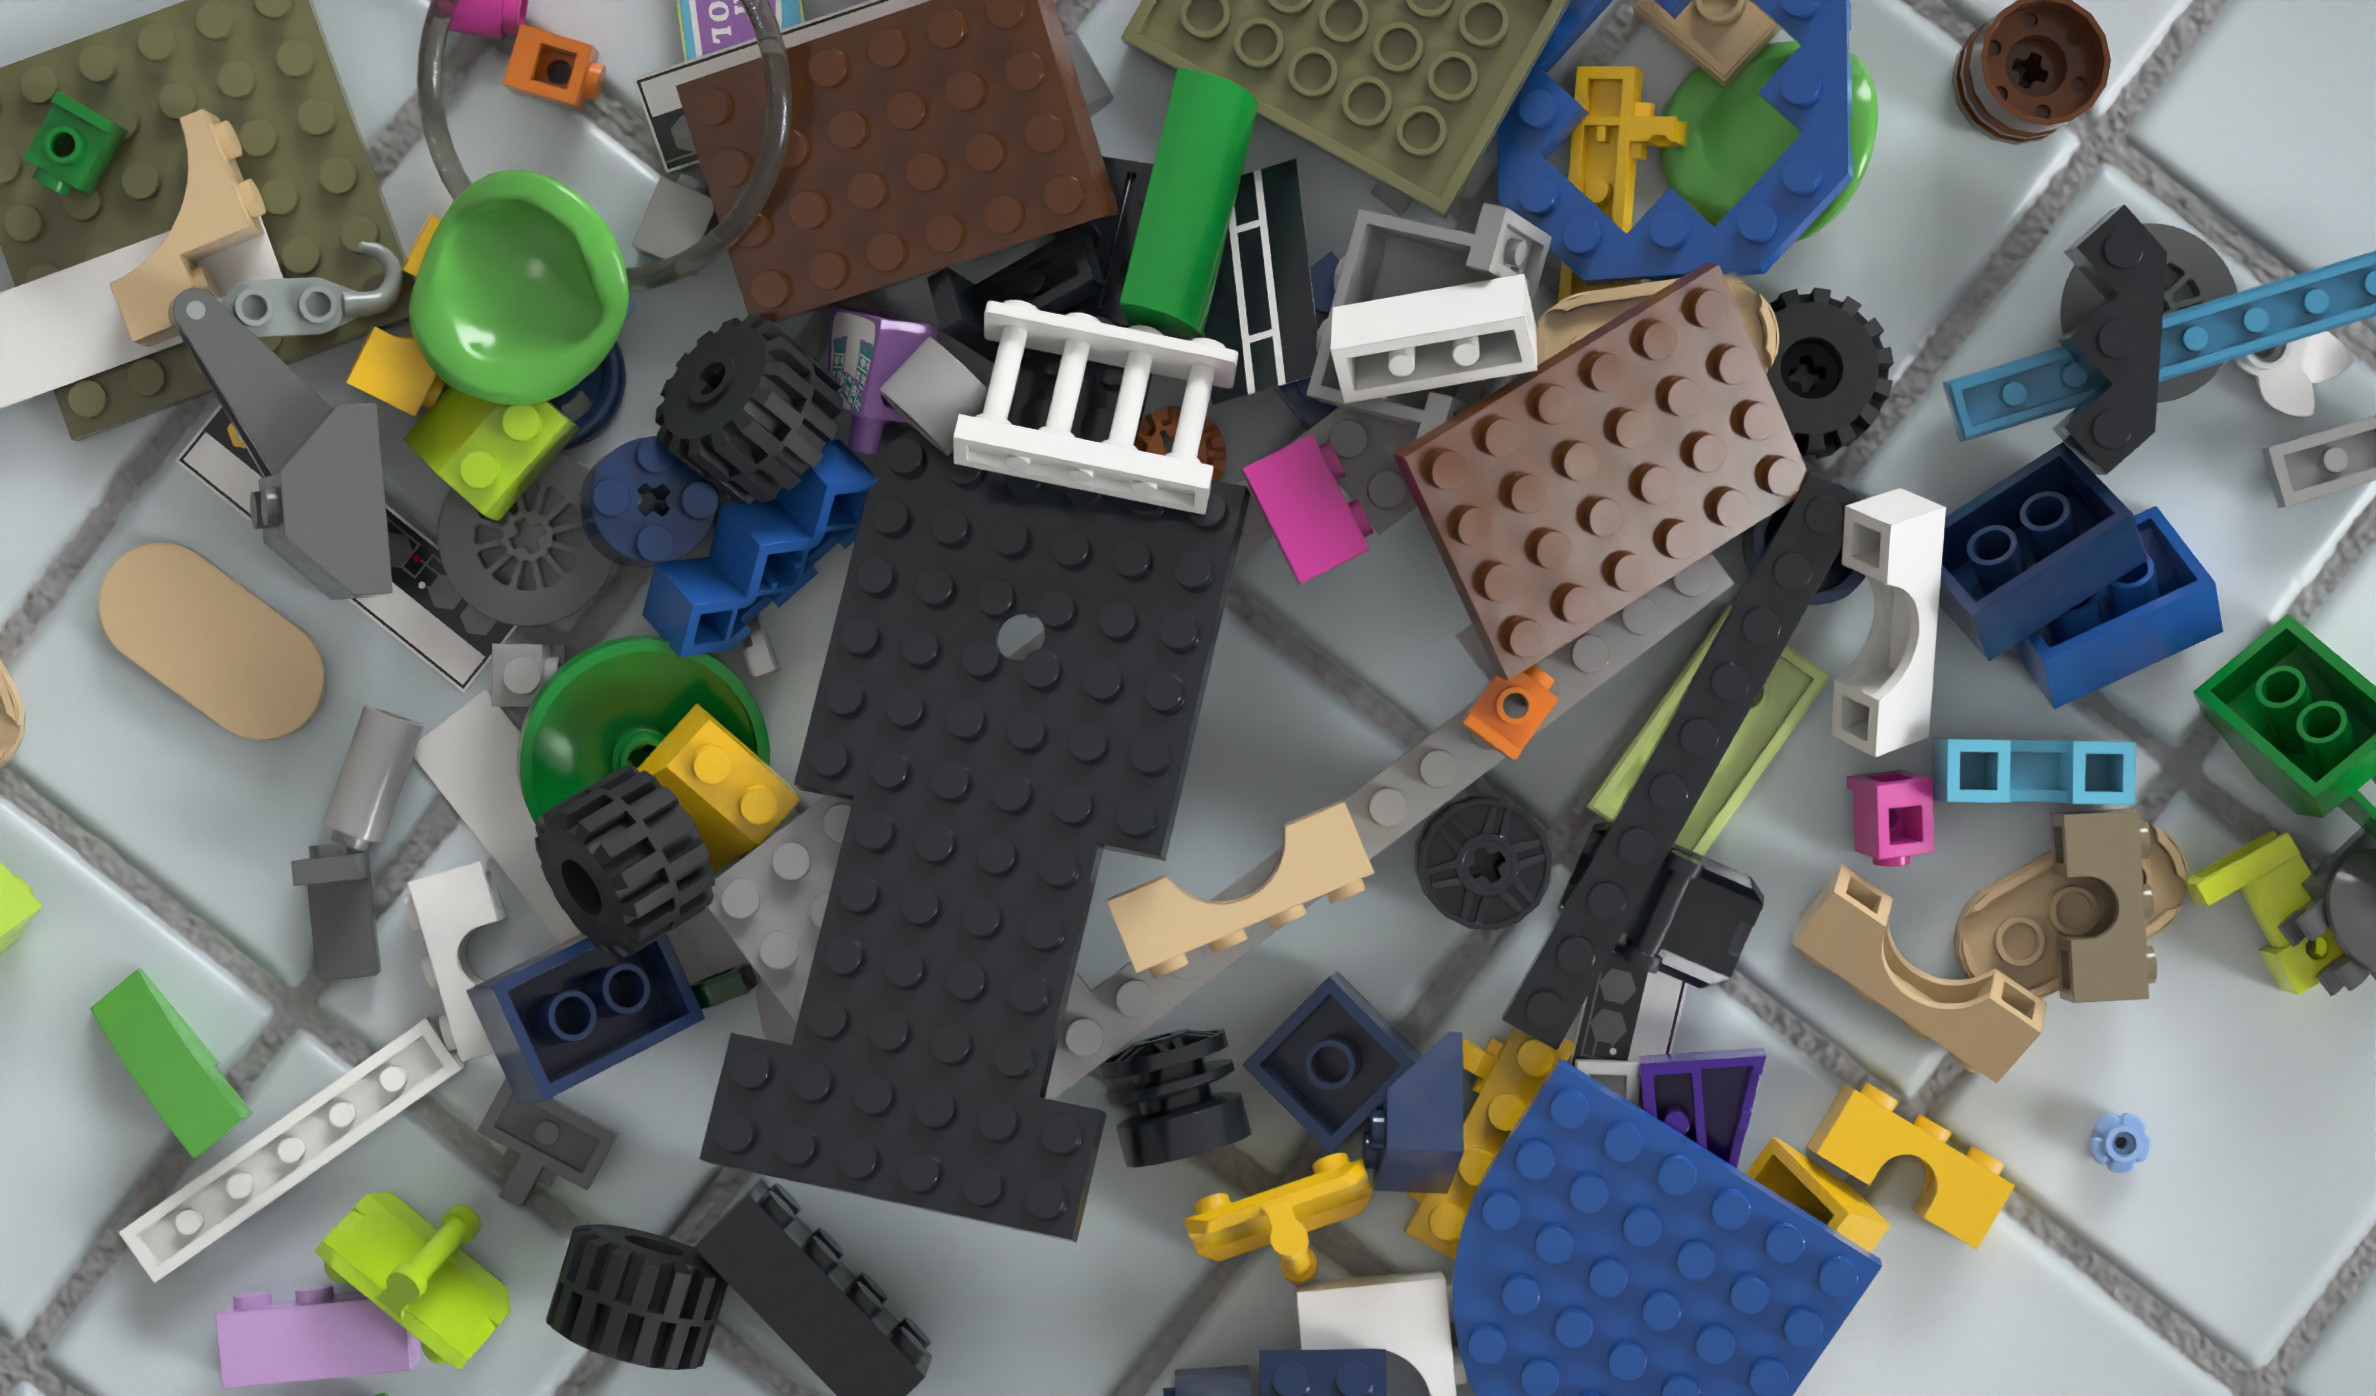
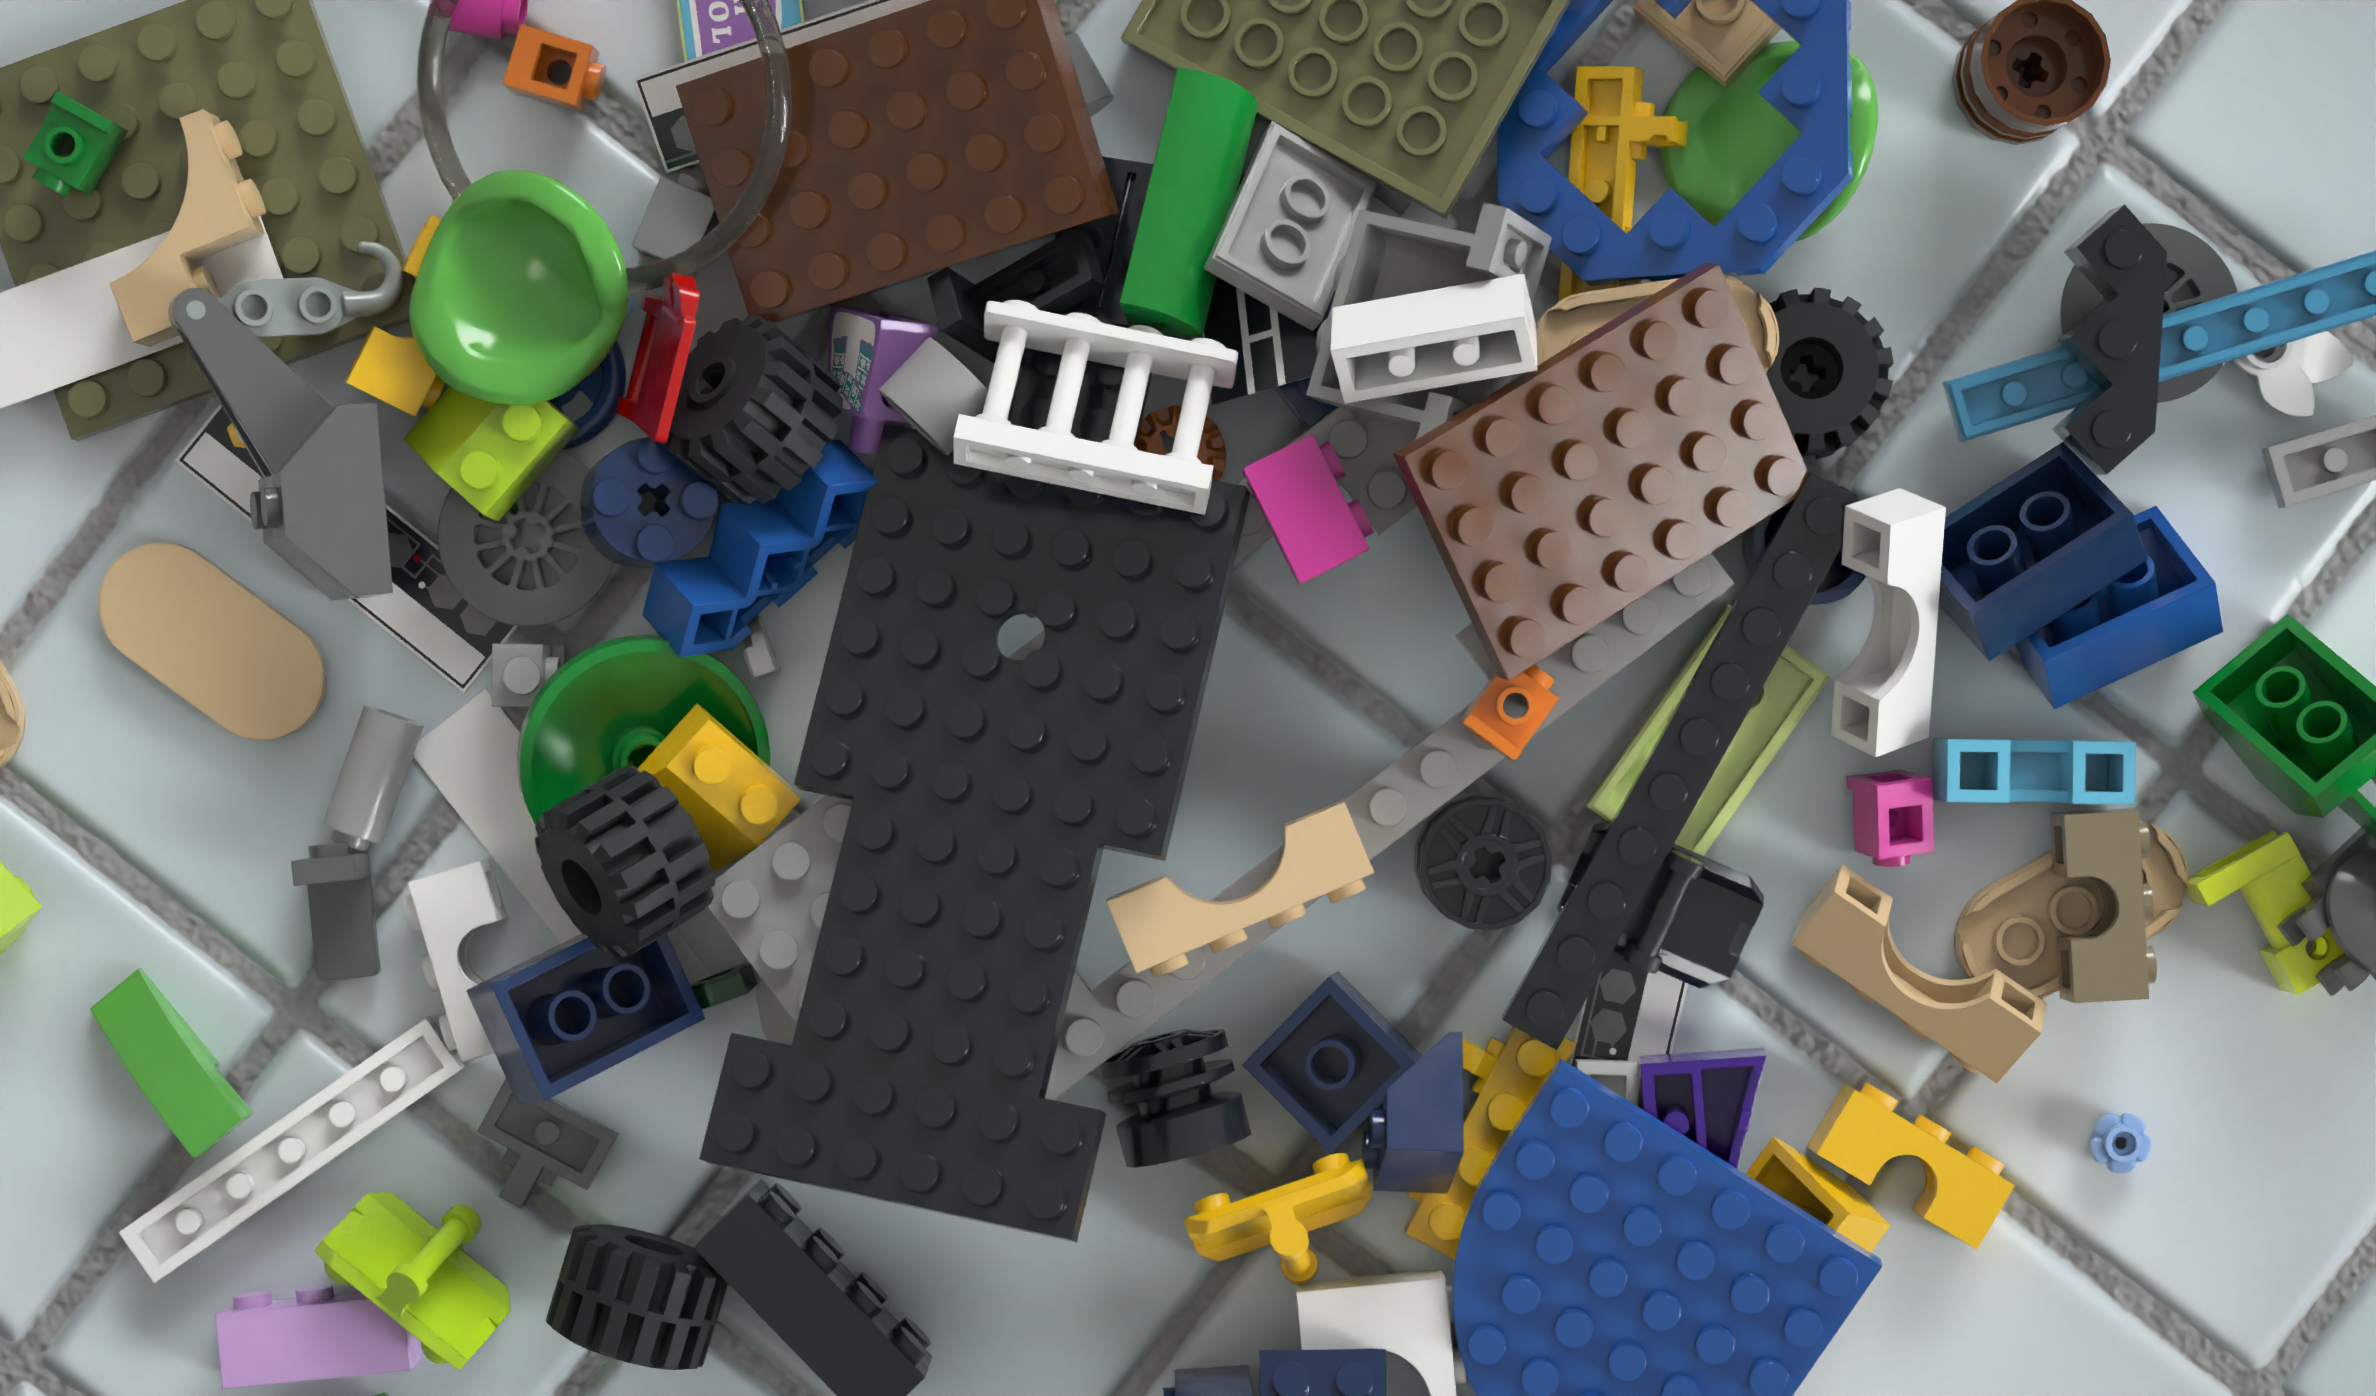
none -> red piece [615,273,700,444]
none -> light grey tile [1203,121,1379,331]

